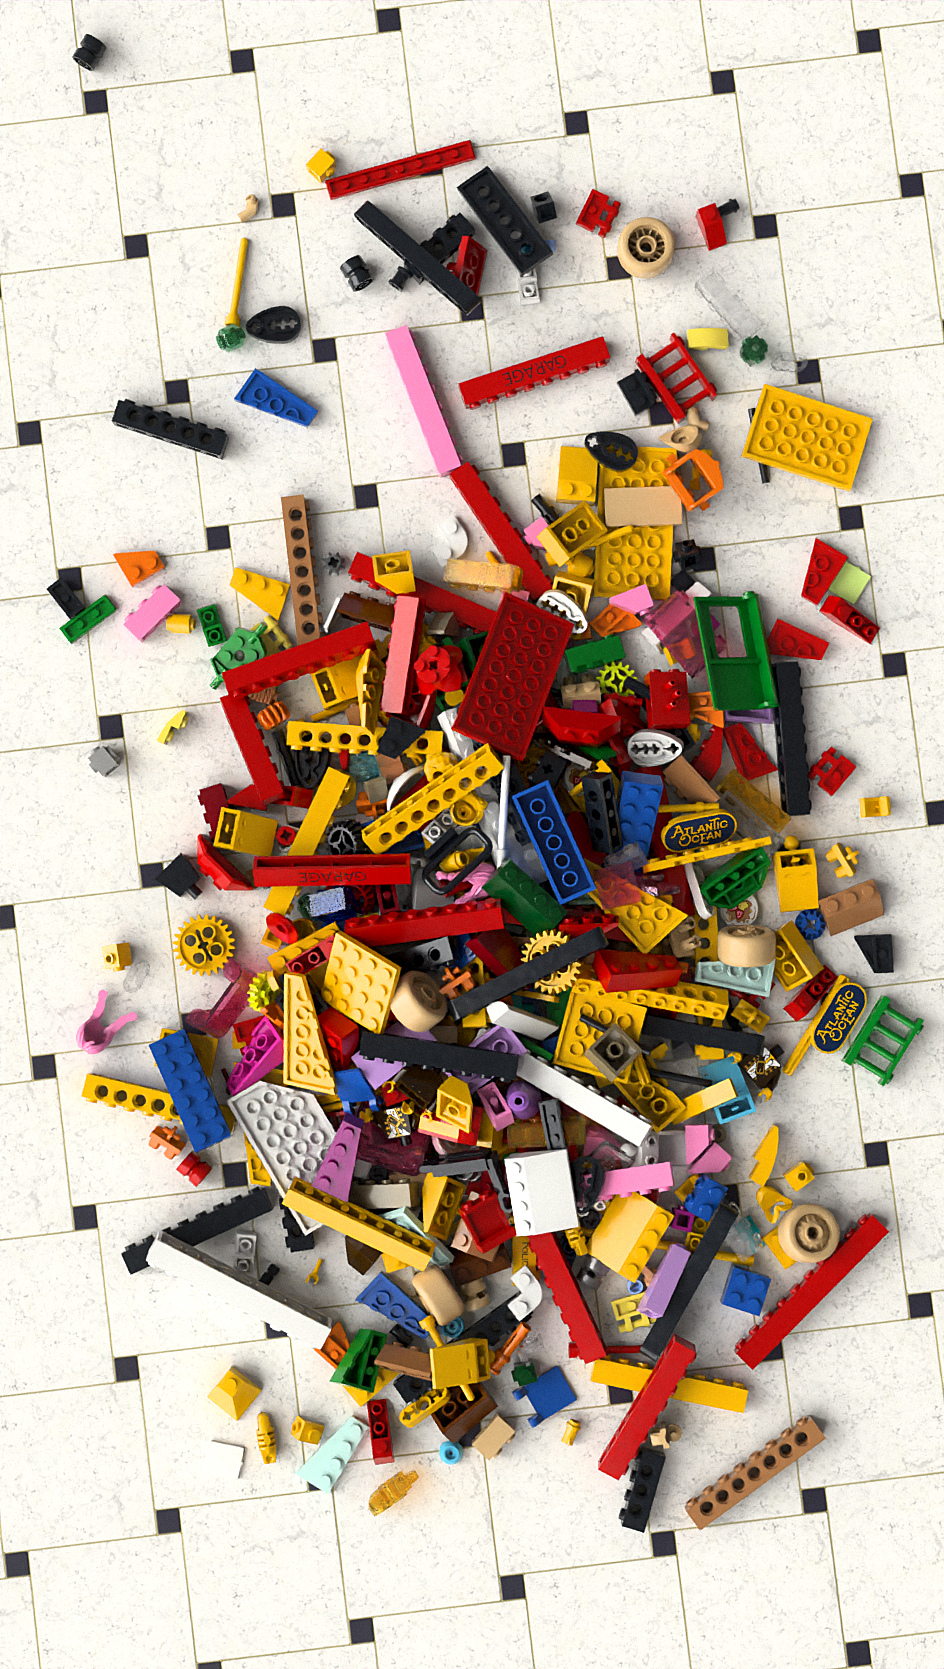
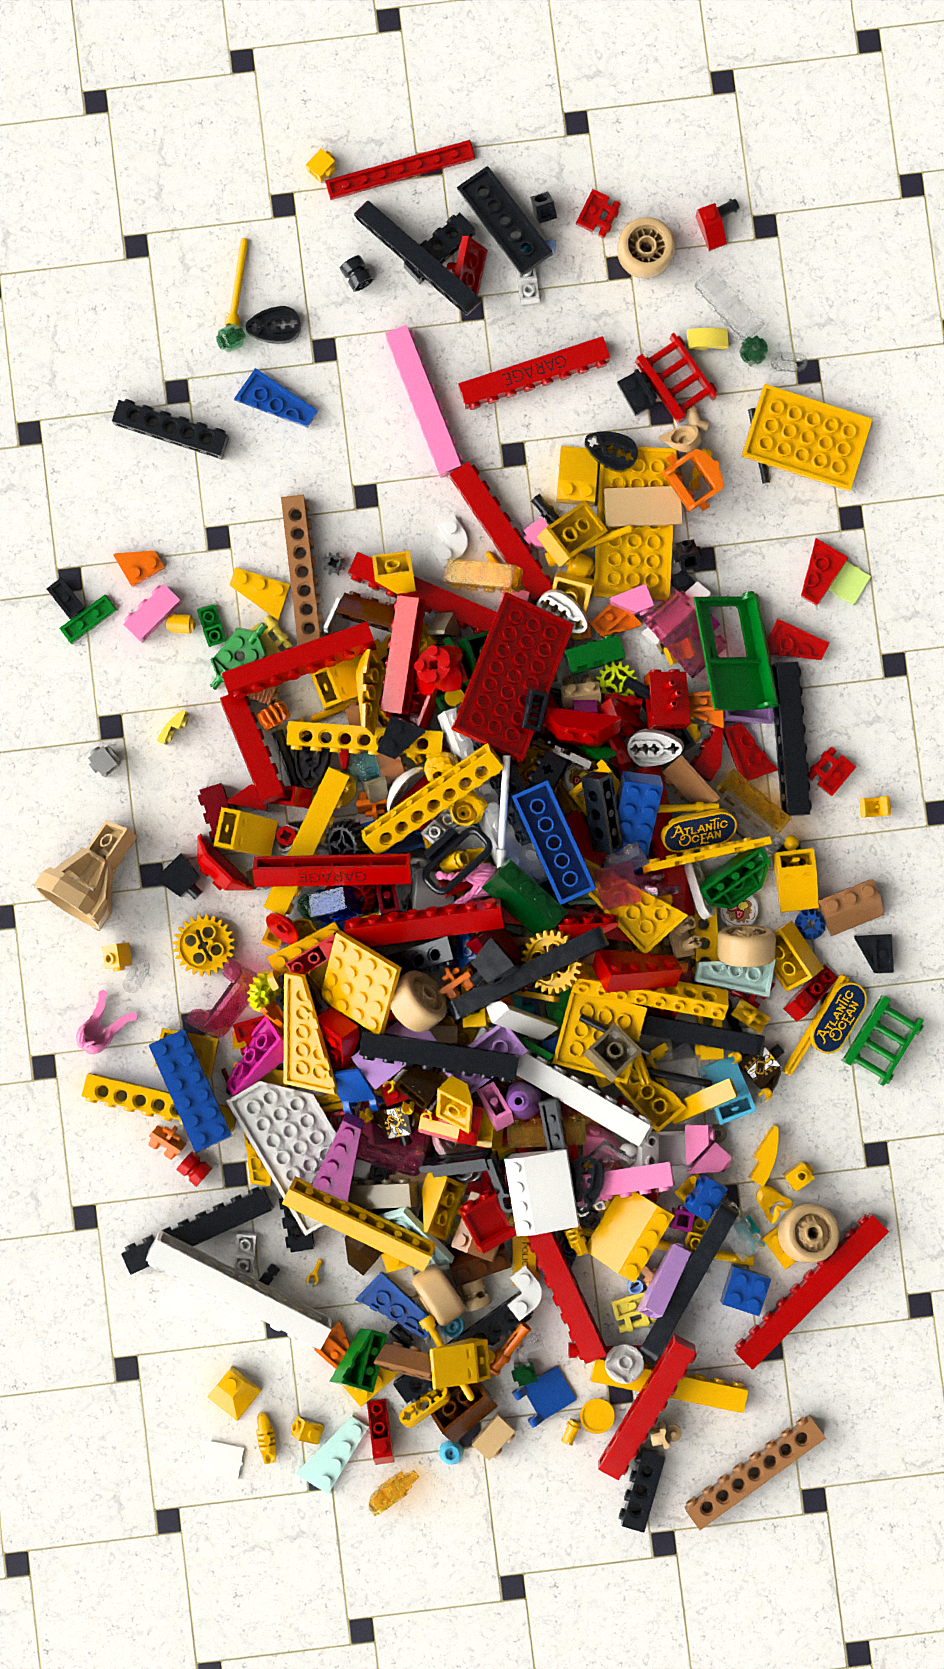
black wheel [72,34,107,71] -> none
tan arm [237,194,259,223] -> none
black bush [388,266,413,292] -> none
flat silver wheel [576,1254,610,1291] -> none
red slope [819,595,880,644] -> none
yellow hips [825,842,860,878] -> none
none -> tan plate [34,820,137,931]
none -> black torso [470,938,520,987]
none -> black slope [521,689,549,732]
none -> yellow piece [580,1399,615,1434]
none -> white tile [605,1344,644,1384]

